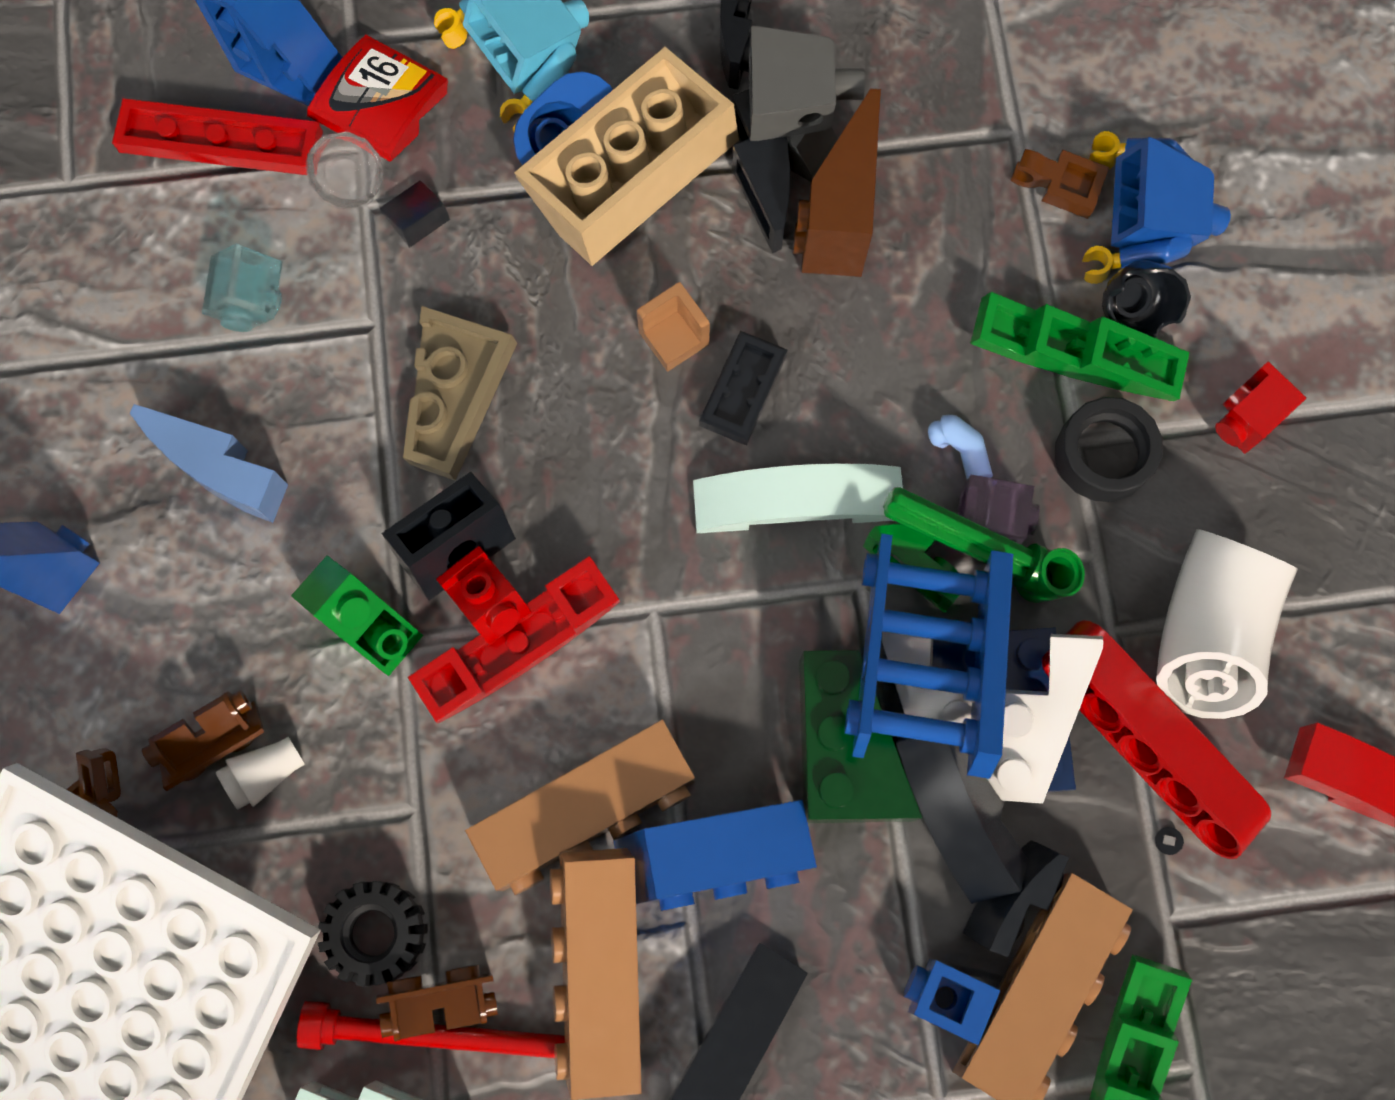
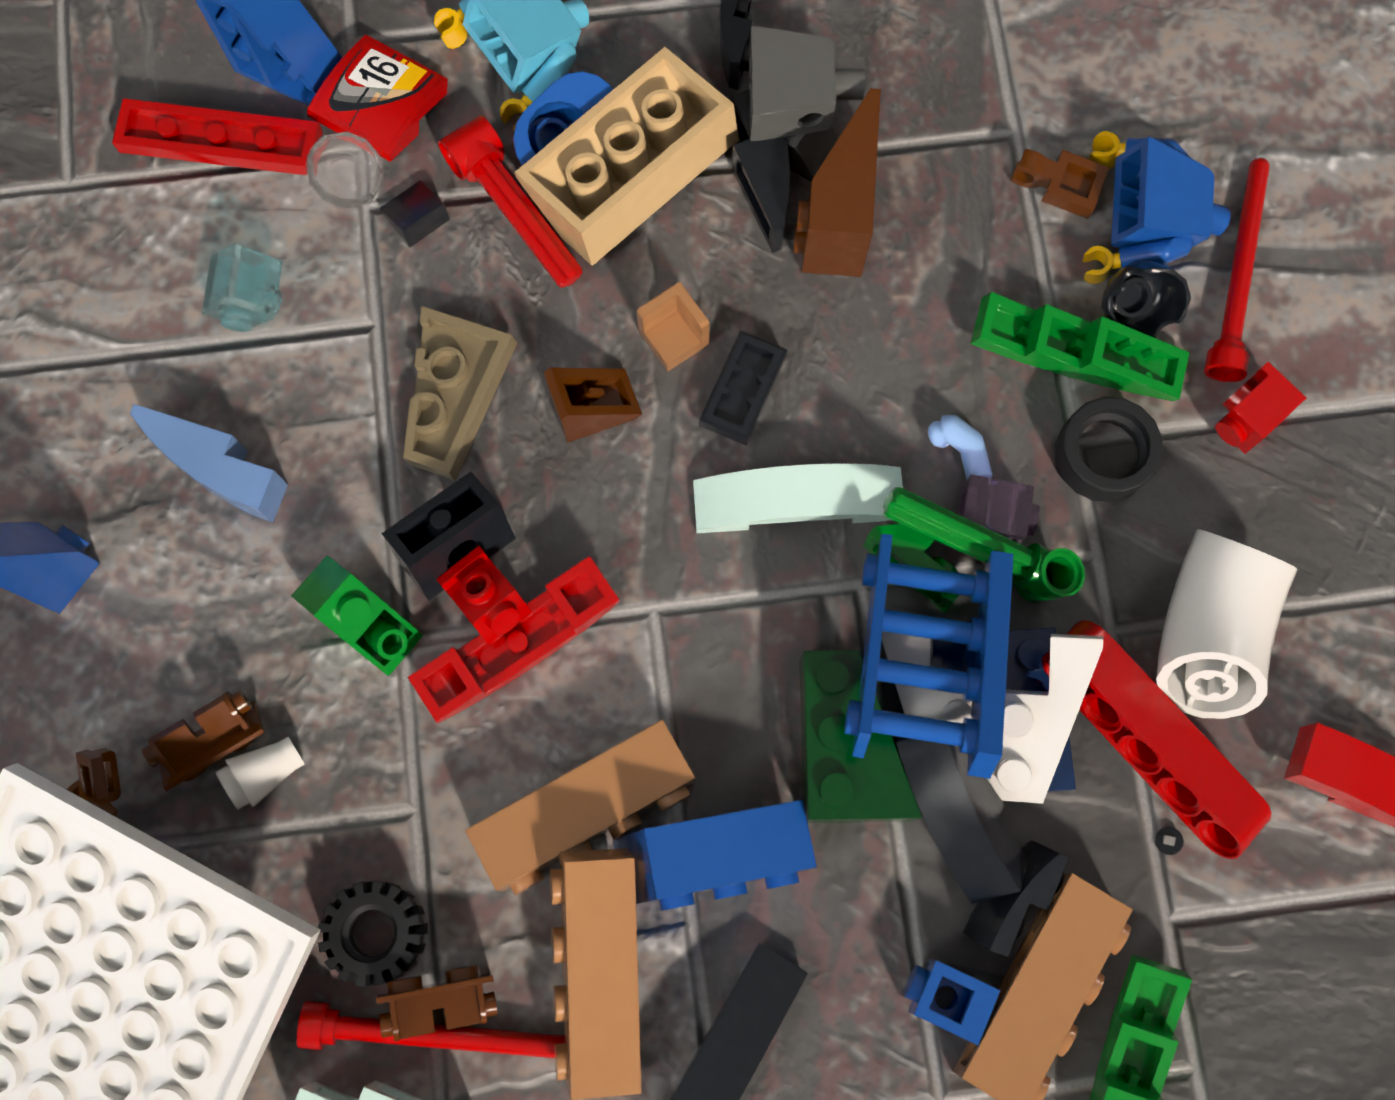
none -> red axle [438,115,583,288]
none -> reddish brown slope [543,367,642,443]
none -> red piece [1204,157,1270,382]

